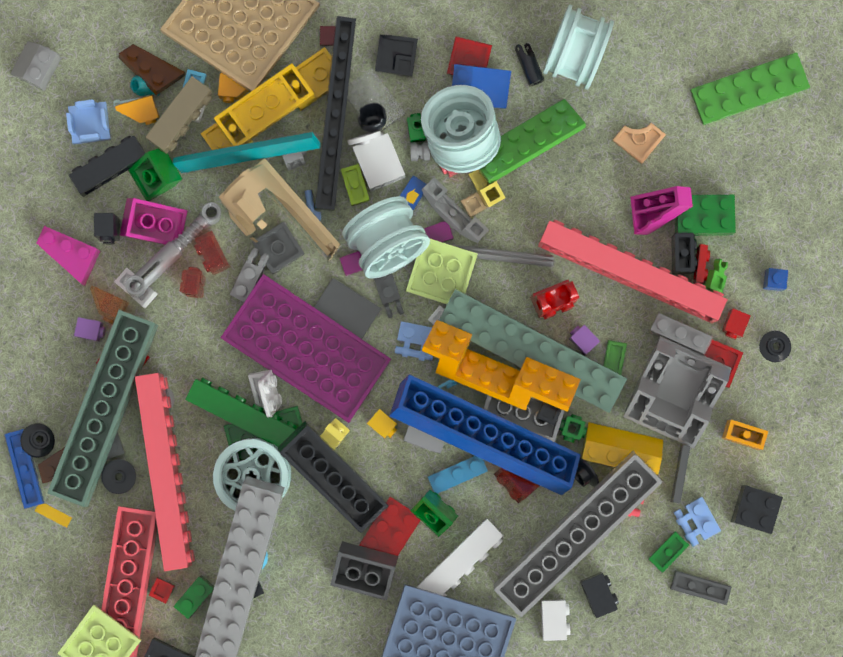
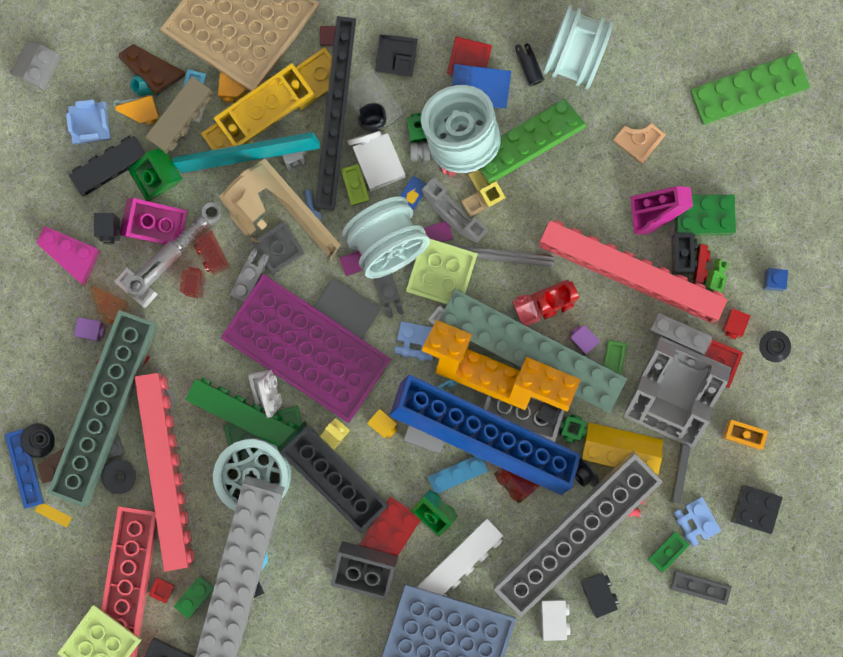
none -> coral bracket [512,294,540,326]

